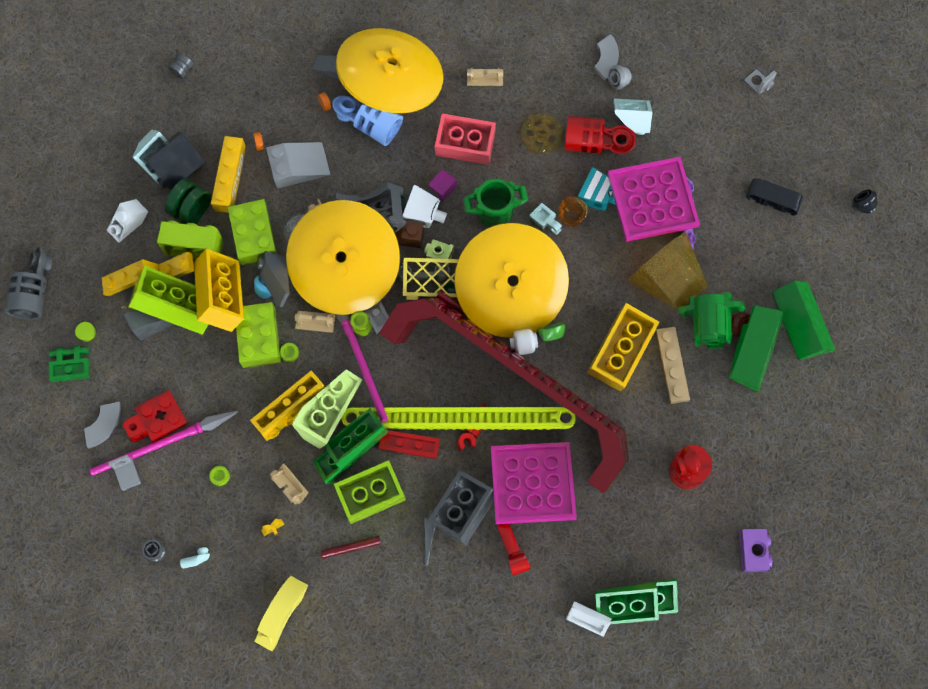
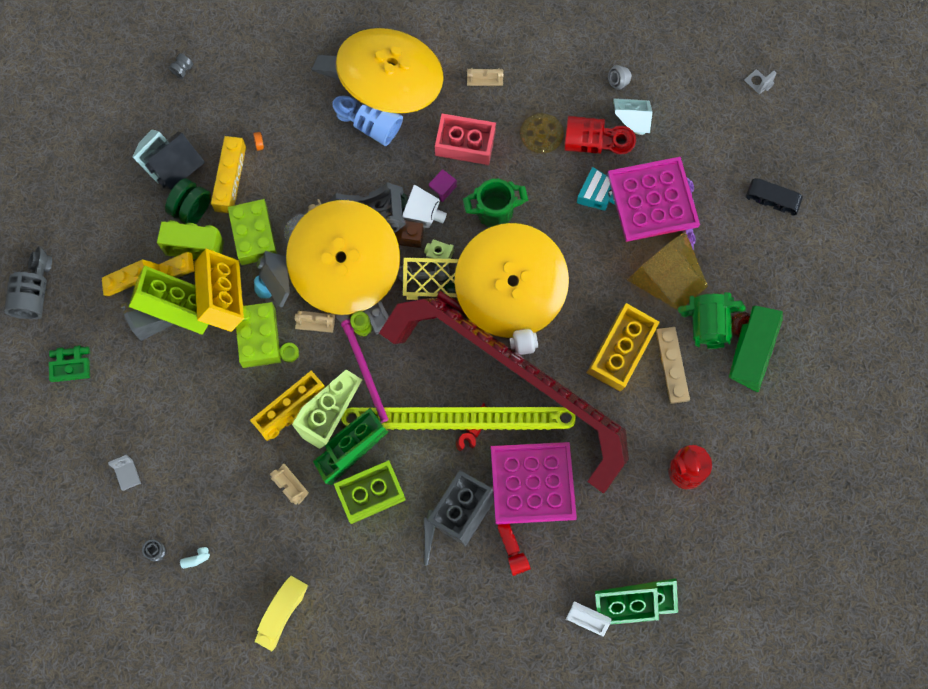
lime tile [75,322,96,342] -> none
light grey tile [84,401,121,448] -> none
dark pink piece [90,411,238,476] -> none
white slope [107,199,148,243] -> none
red plate [123,390,188,443] -> none
lime tile [209,466,230,486] -> none
yellow piece [261,519,284,536] -> none
light grey slope [266,142,331,189] -> none
orange tile [318,92,331,112] -> none
dark red bar [321,536,381,559] -> none
red plate [378,430,440,459] -> none
light aqua plate [529,203,562,235] -> none
bright green hat [537,322,565,342] -> none
clear orange hair [559,196,588,227] -> none
light grey tile [594,34,619,81] -> none
medium lavender brick [739,529,772,572] -> none
green slope [772,281,836,361] -> none
black cone [852,189,878,214] -> none

